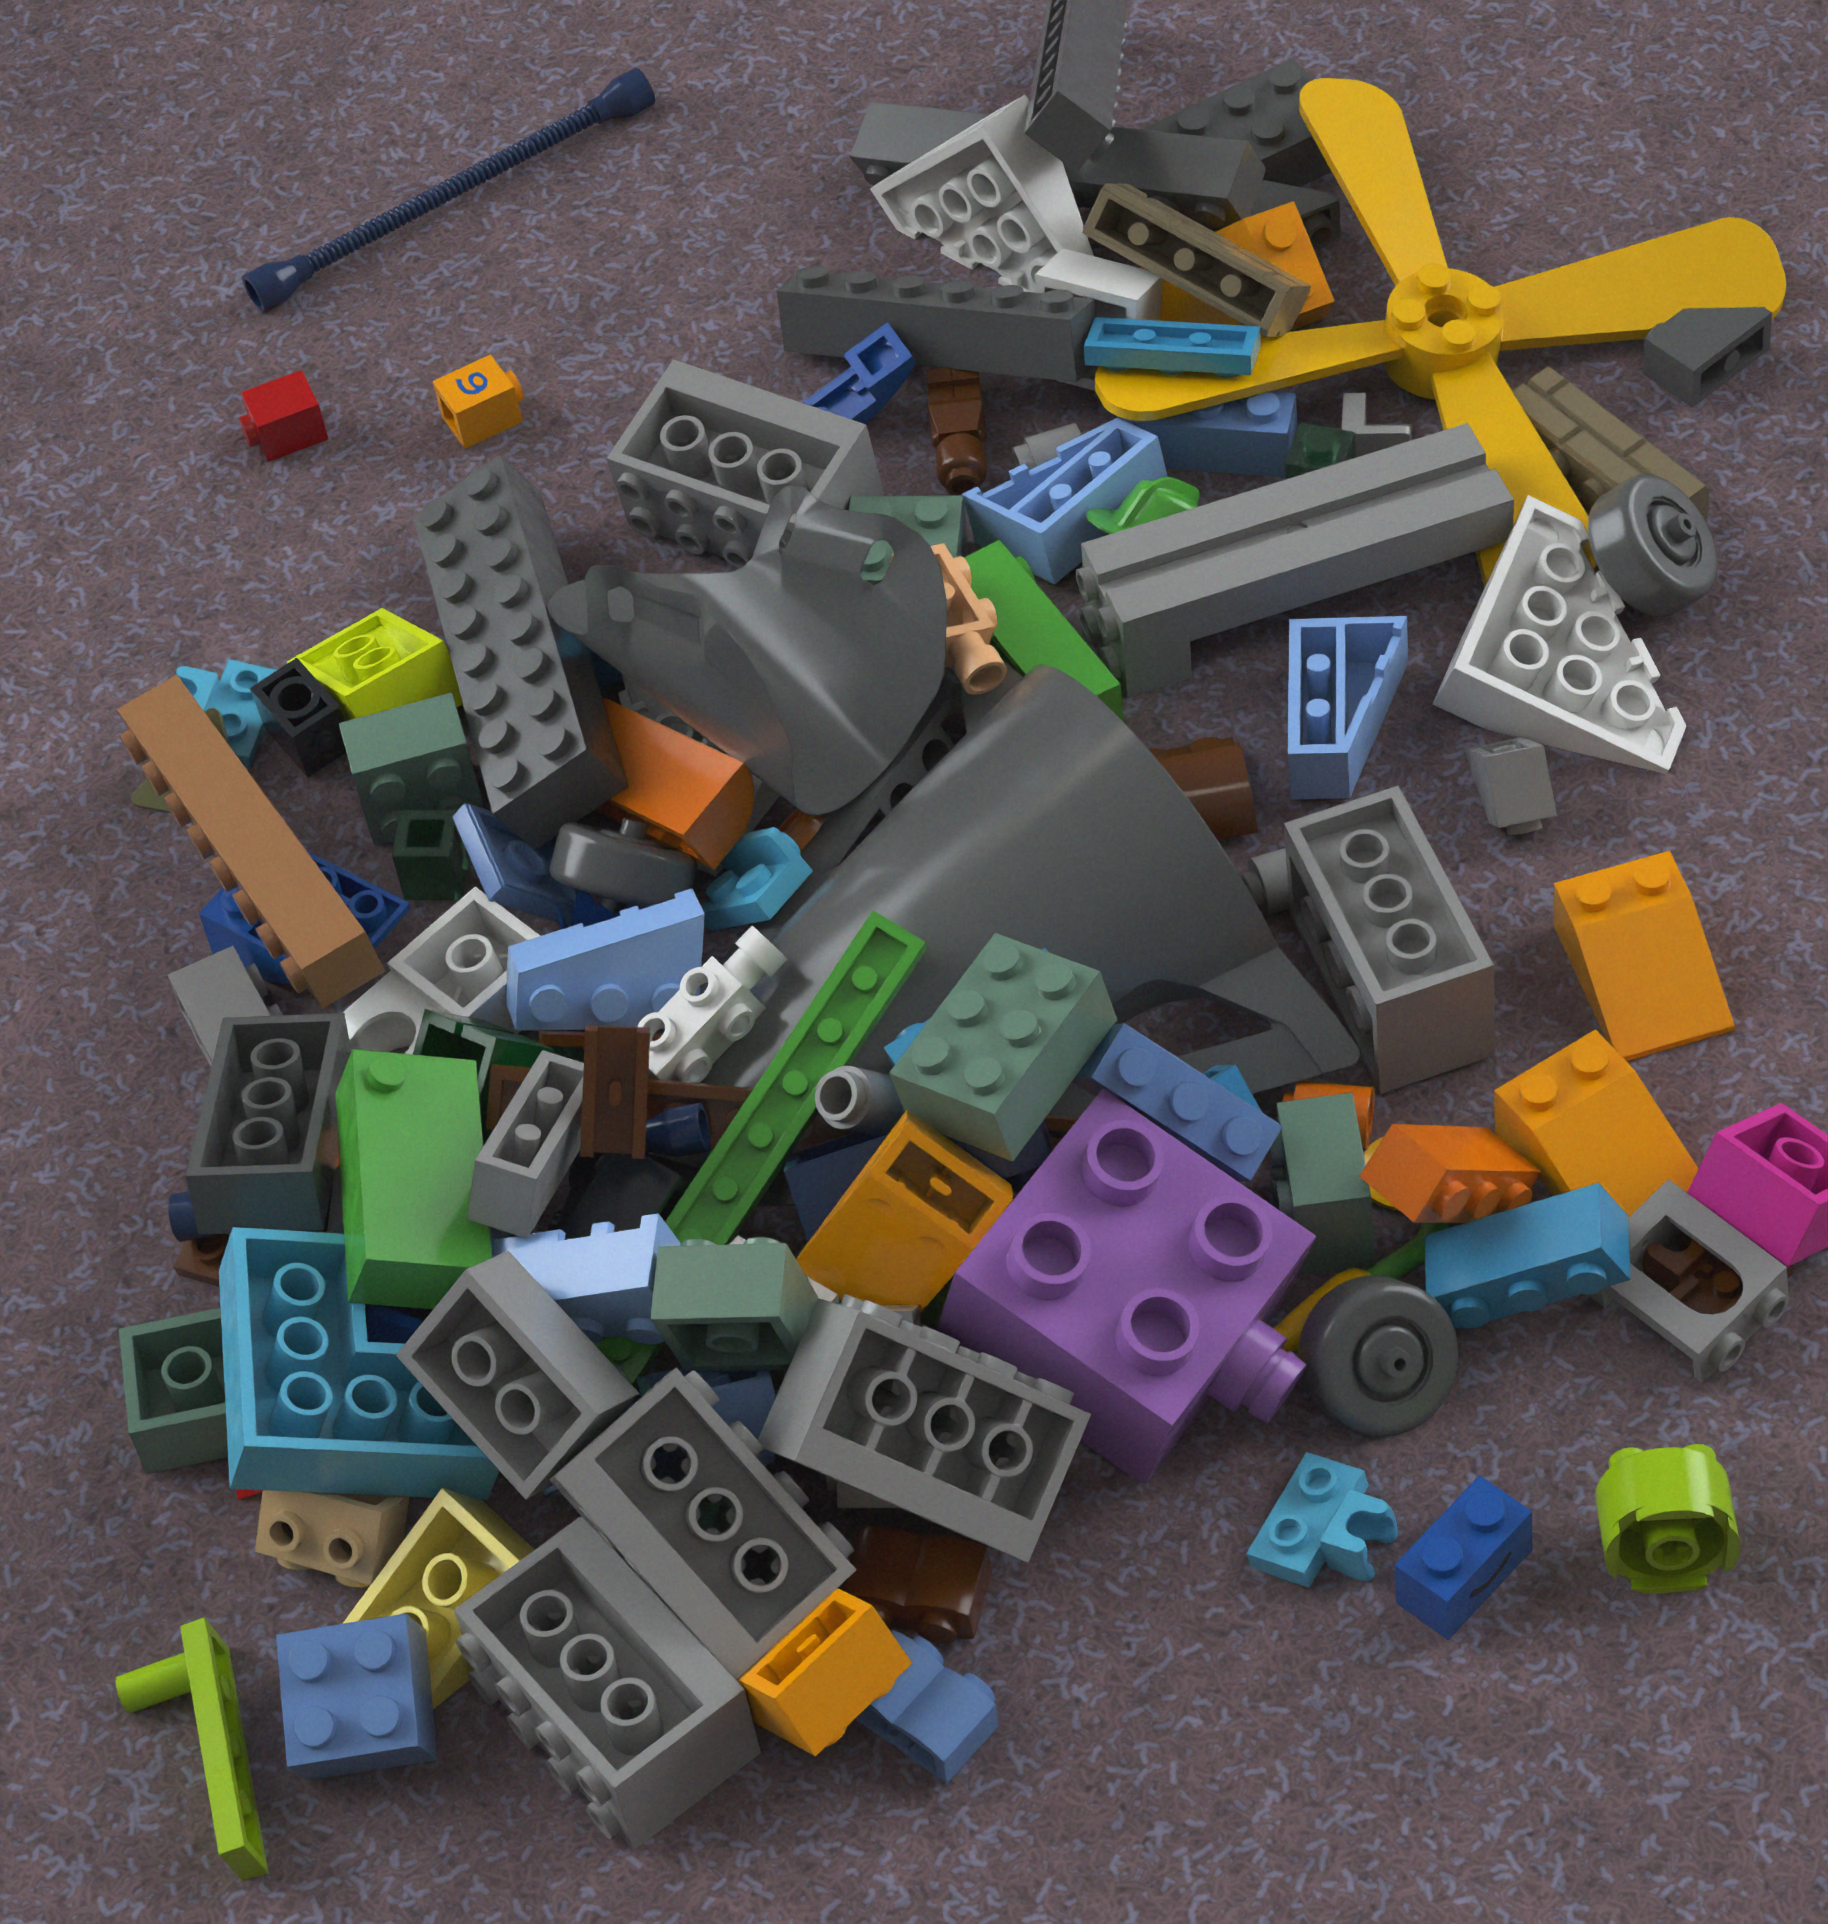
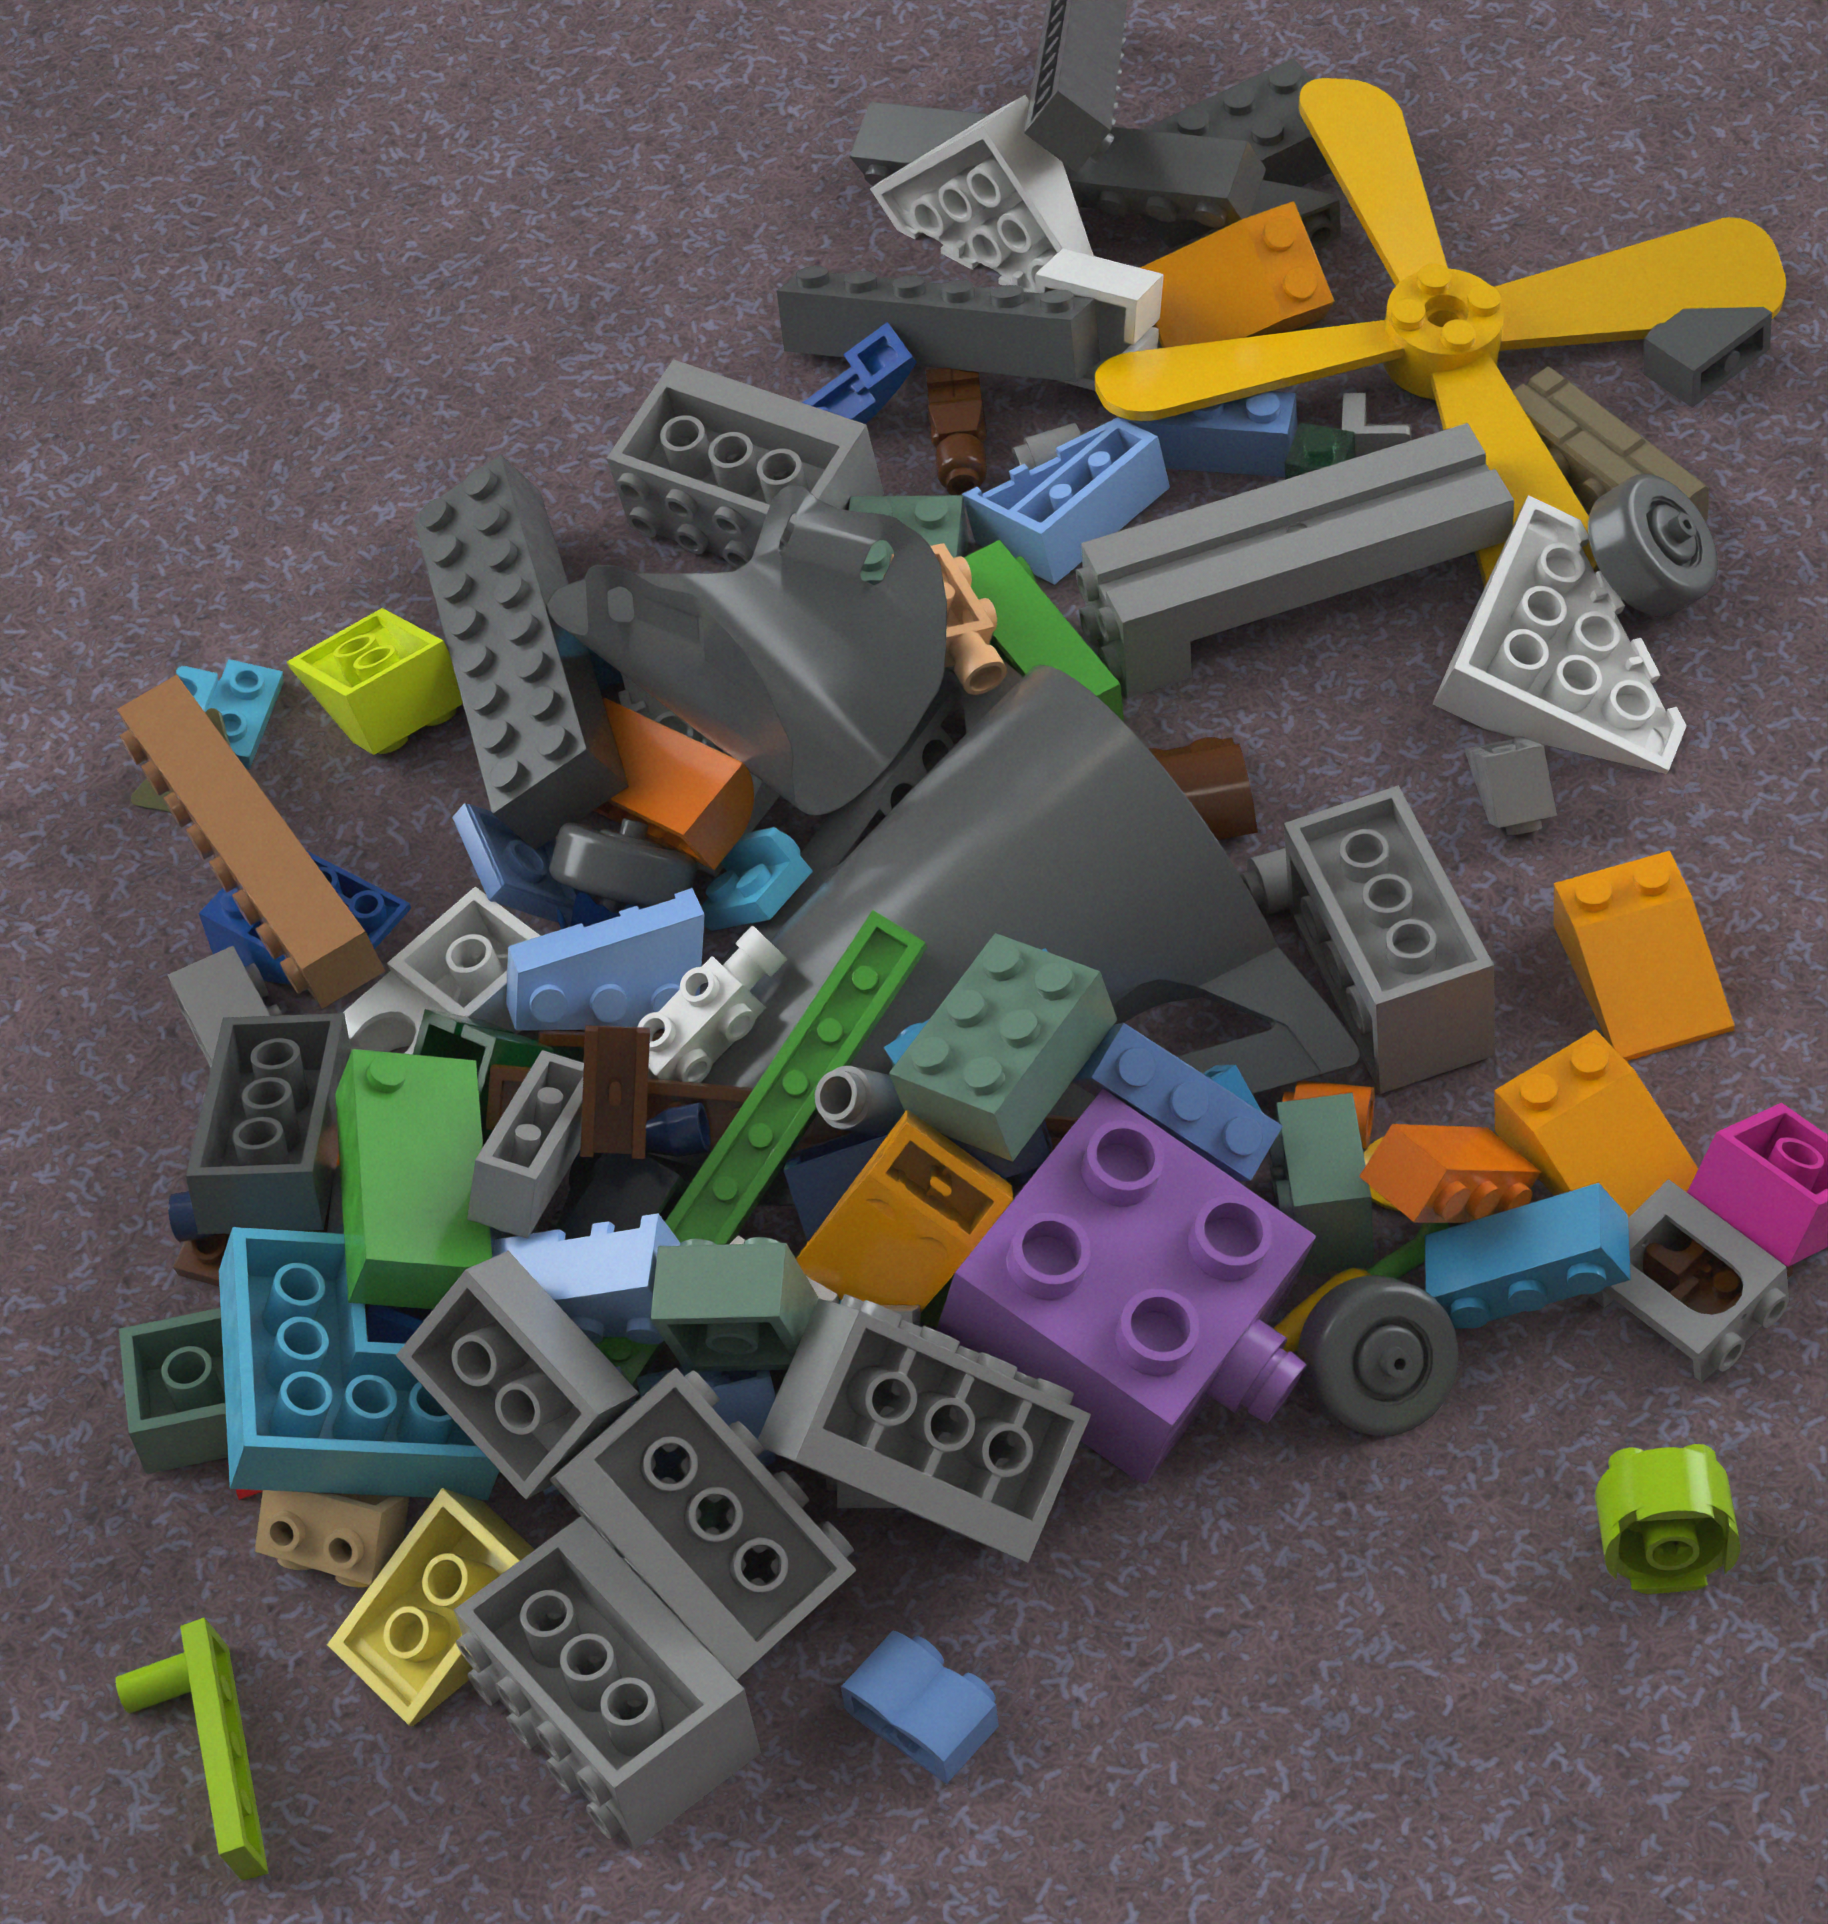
red brick [238,370,329,462] -> none
dark blue hose [242,67,655,313] -> none
black head [249,658,346,777] -> none
medium blue brick [276,1613,438,1780] -> none
sand green brick [339,692,484,845] -> none
clear green brick [392,810,470,900] -> none
light orange brick [433,354,524,449] -> none
light orange slope [736,1588,912,1756] -> none
orange tile [778,808,825,851] -> none
reddish brown brick [842,1526,993,1644] -> none
dark tan brick [1082,183,1311,337] -> none
dark azure plate [1084,317,1261,377] -> none
bright green piece [1086,477,1199,534] -> none
medium azure plate [1246,1452,1398,1588] -> none
light blue wedge [1288,616,1408,800] -> none
blue brick [1394,1475,1533,1640] -> none

